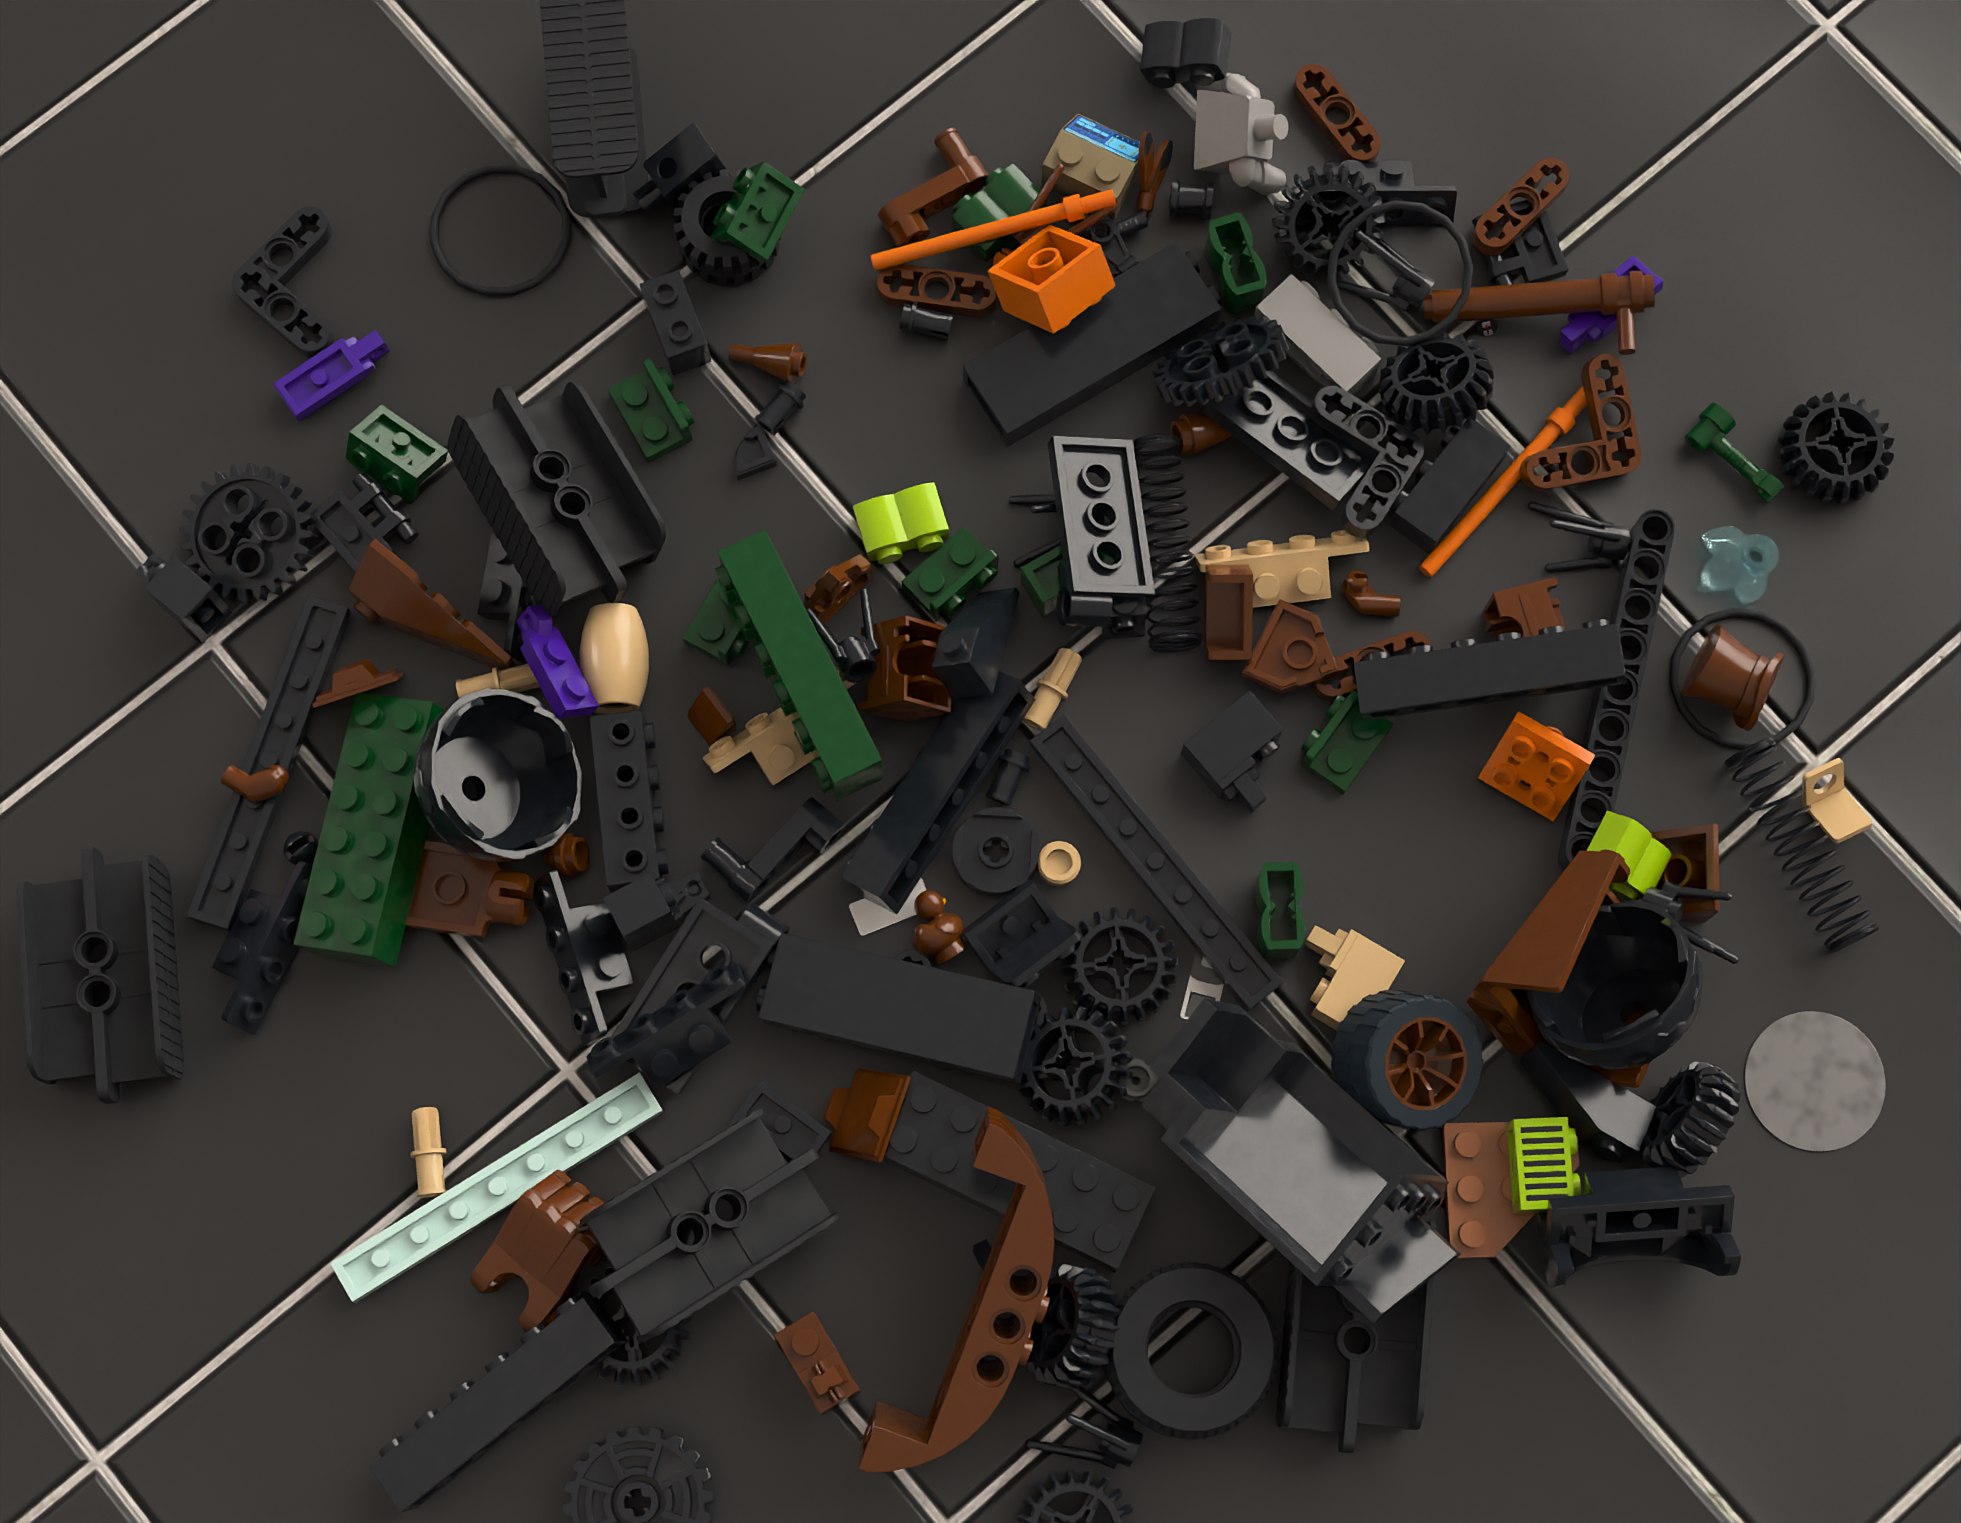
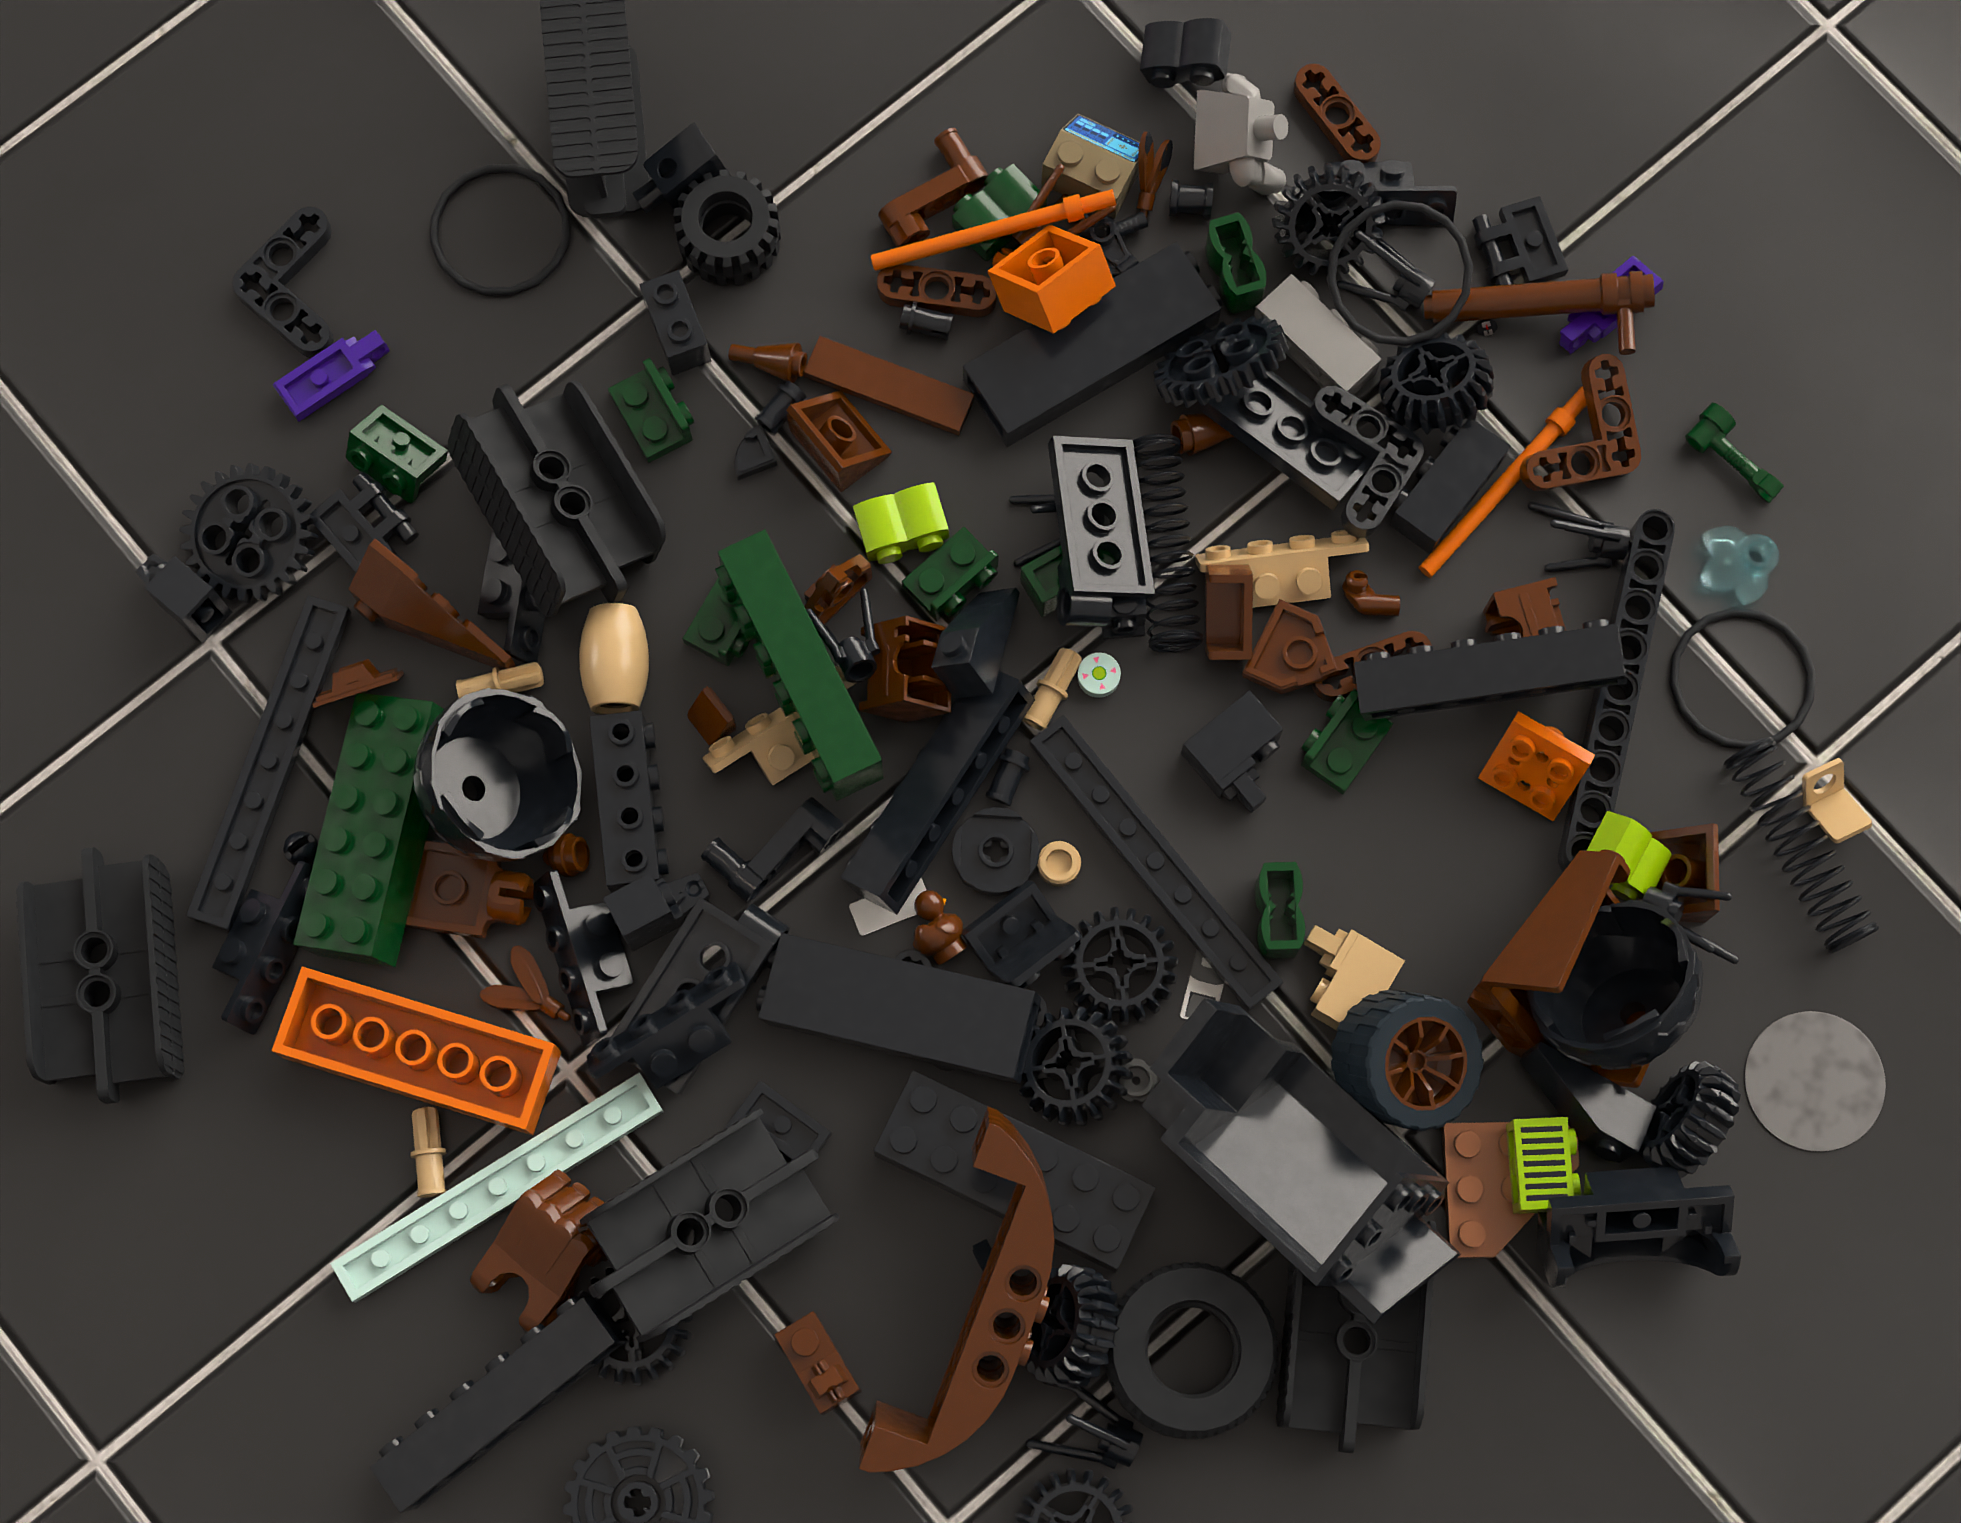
reddish brown arm [221,765,289,802] -> none
dark purple hinge [516,605,599,718] -> none
dark green bracket [712,161,805,262] -> none
reddish brown piece [824,1068,911,1163] -> none
reddish brown beam [1473,157,1570,255] -> none
reddish brown hat [1680,624,1785,731] -> none
black gear [1777,391,1895,506] -> none
none -> orange brick [271,967,562,1136]
none -> reddish brown piece [480,945,571,1022]
none -> reddish brown slope [786,390,892,492]
none -> reddish brown tile [804,336,975,436]
none -> light aqua tile [1077,653,1121,698]

